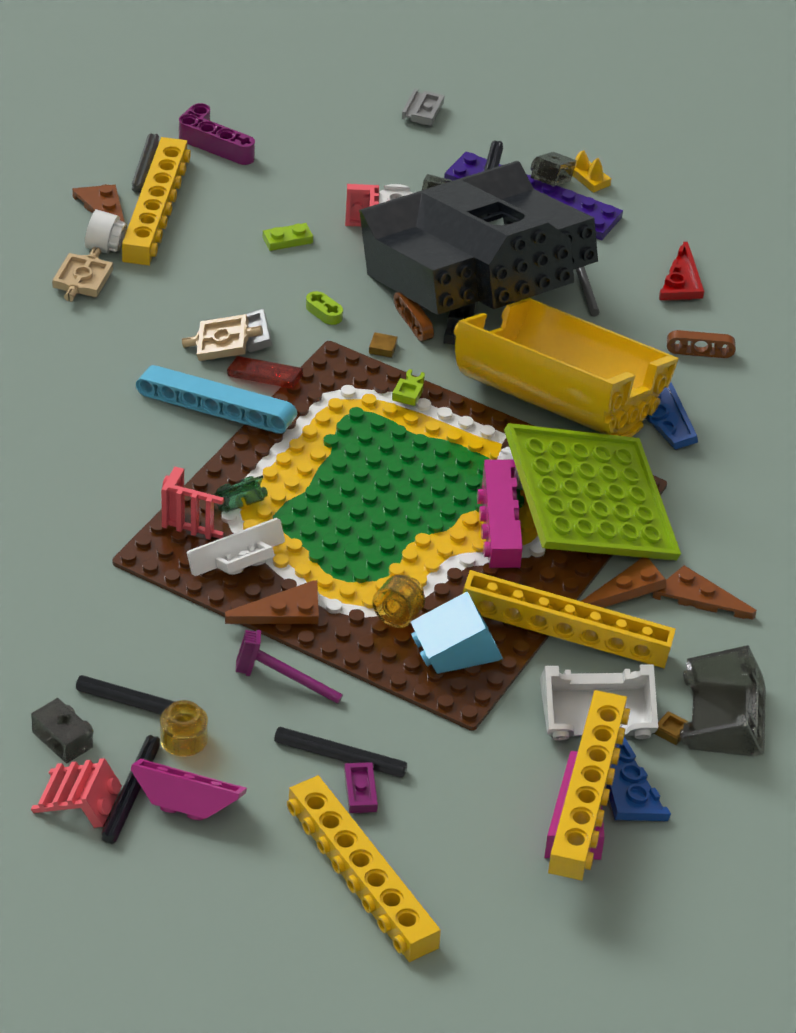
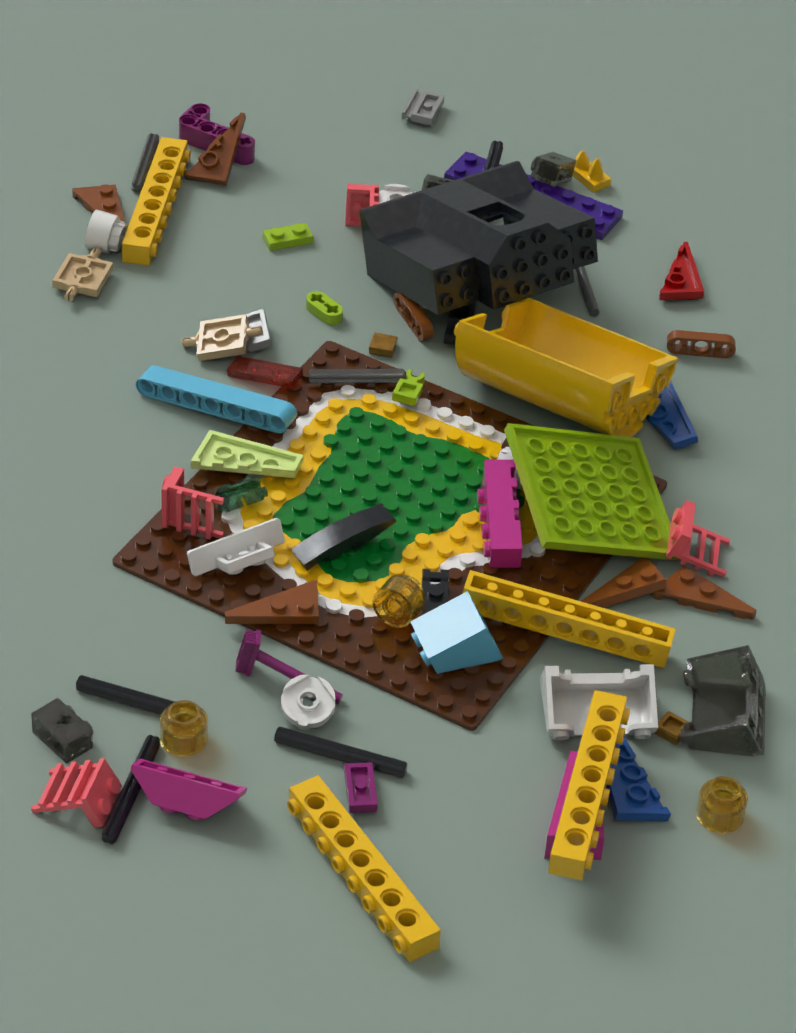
none -> dark orange wing [184,112,246,185]
none -> yellowish green wing [191,430,304,478]
none -> white plate [281,675,335,731]
none -> black slope [291,503,397,570]
none -> dark grey axle [309,368,405,383]
none -> black plate [422,569,449,615]
none -> coral plate [666,500,730,577]
none -> clear yellow piece [696,776,748,833]

